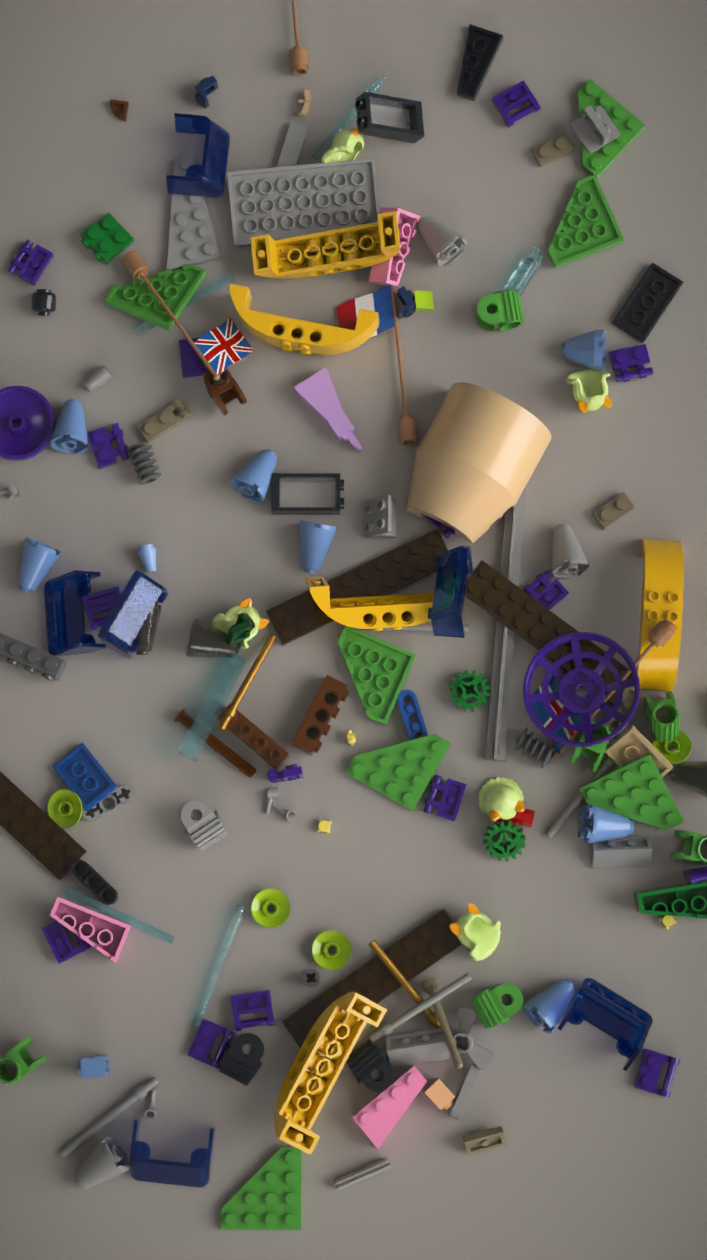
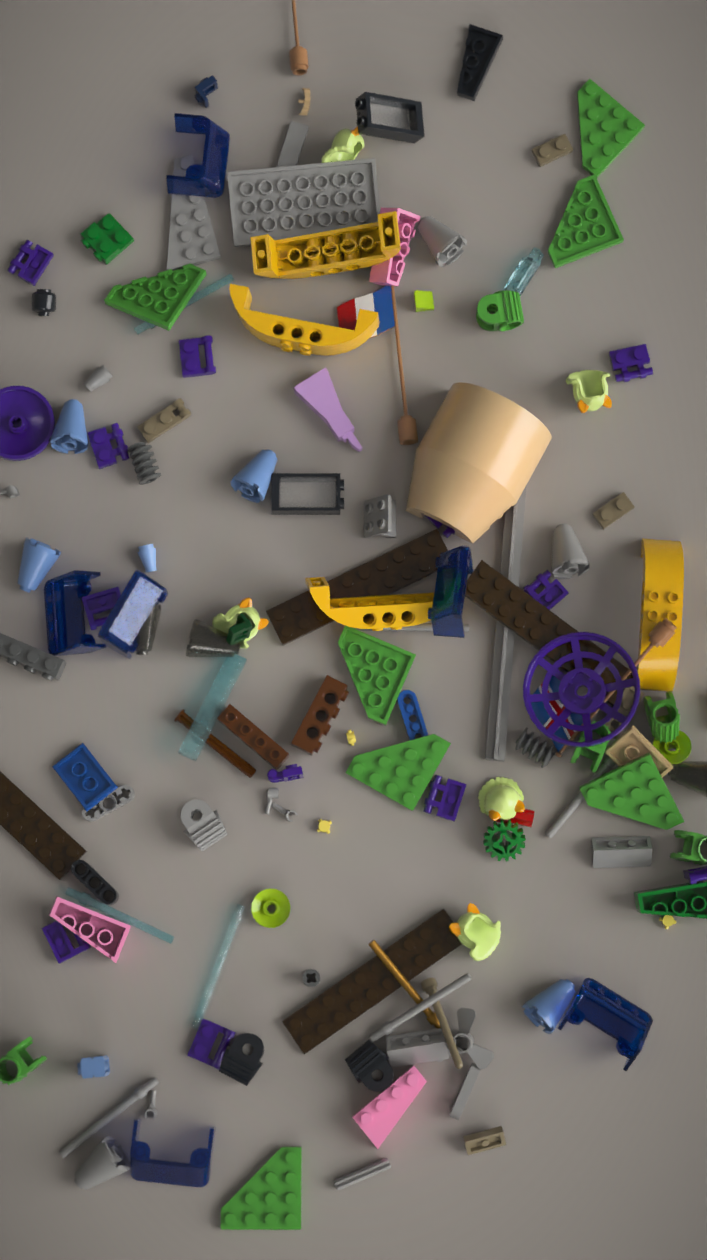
lime dish [48,789,83,828] -> none
reddish brown tile [110,99,129,121] -> none
flag [121,250,253,381] -> none
reddish brown piece [204,368,247,416] -> none
pearl gold bar [217,634,276,731] -> none
dark purple plate [230,990,275,1032] -> none
yellow slope [274,992,387,1155] -> none
medium blue cone [299,520,336,573] -> none
clear light blue bar [311,74,387,160] -> none
lime dish [312,930,351,970] -> none
dark blue bracket [397,286,416,319] -> none
light nougat brick [424,1078,455,1110] -> none
green gear [449,670,490,712] -> none
bright green piece [471,983,523,1029] -> none
dark purple plate [492,80,540,127] -> none
medium blue cone [562,329,606,370] -> none
light grey bracket [570,105,620,154] -> none
medium blue cone [577,804,634,843] -> none
black tile [612,262,684,343] -> none
dark purple plate [634,1049,680,1098] -> none

